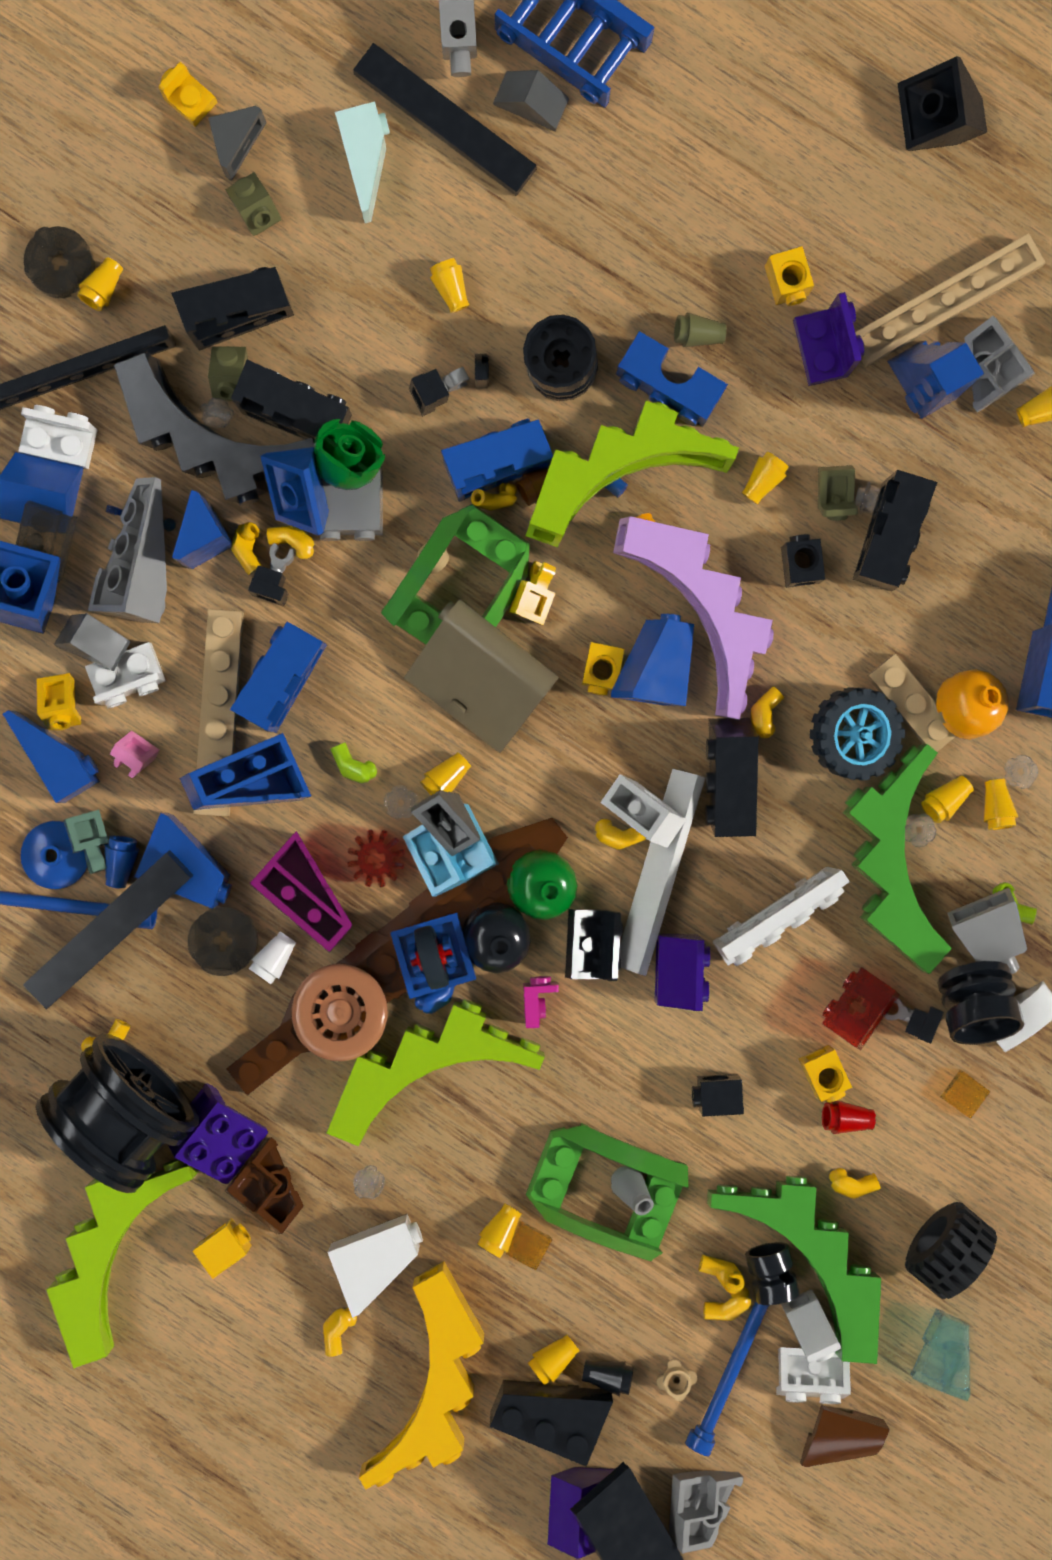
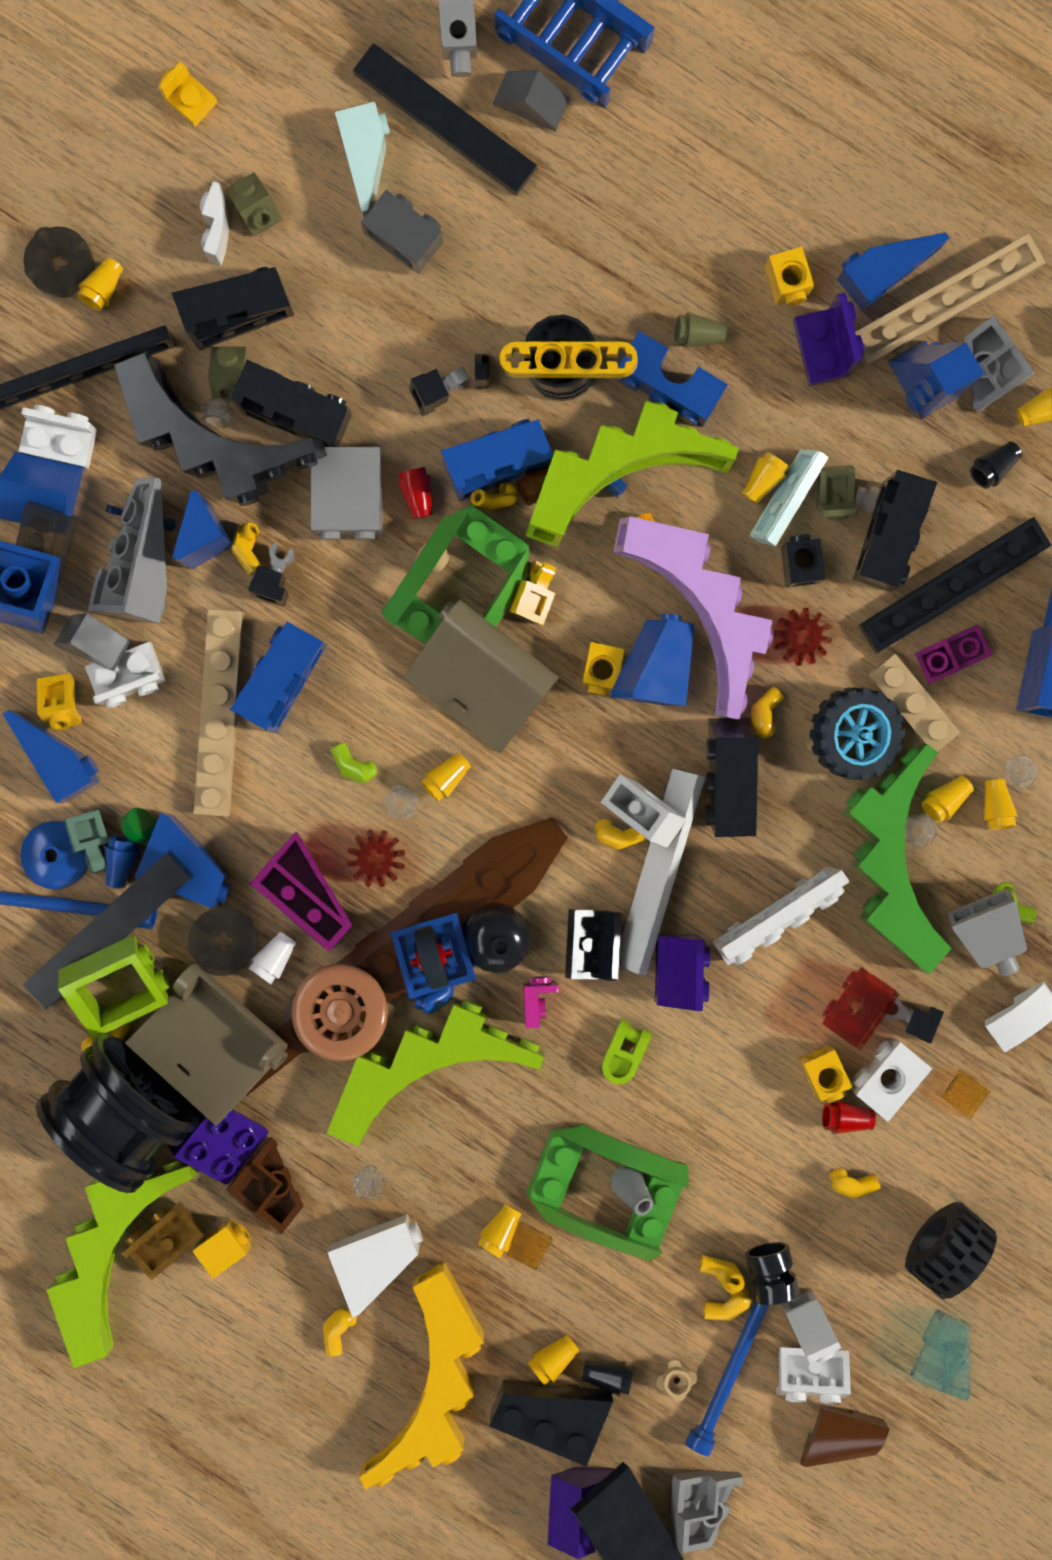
bright pink tile [110,731,159,778] -> none
blue wedge [179,733,311,810] -> none
dark grey slope [208,106,266,181] -> none
blue slope [260,447,329,536] -> none
yellow arm [267,526,314,559] -> none
green cylinder [314,419,385,490] -> none
medium azure slope [402,804,499,897] -> none
dark grey slope [411,791,480,856] -> none
yellow cone [429,258,470,313] -> none
green cylinder [507,849,578,920] -> none
black brick [692,1074,744,1117] -> none
bright green arch [707,1175,881,1364] -> none
black slope [897,56,987,151] -> none
light orange cylinder [936,669,1009,740] -> none
black wheel [937,961,1025,1045] -> none
none -> lime window [58,935,171,1039]
none -> green tile [121,808,156,844]
none -> pearl gold bracket [121,1201,206,1281]
none -> dark tan door [125,964,288,1126]
none -> white slope [200,182,229,266]
none -> dark grey brick [361,190,443,275]
none -> red cone [397,467,433,519]
none -> yellow beam [499,342,638,378]
none -> lime plate [601,1018,652,1085]
none -> light aqua tile [749,449,828,546]
none -> clear red gear [773,608,832,666]
none -> blue slope [837,232,950,311]
none -> white brick [850,1038,932,1122]
none -> black tile [858,517,1052,654]
none -> magenta slope [914,624,992,684]
none -> black cone [970,441,1022,489]

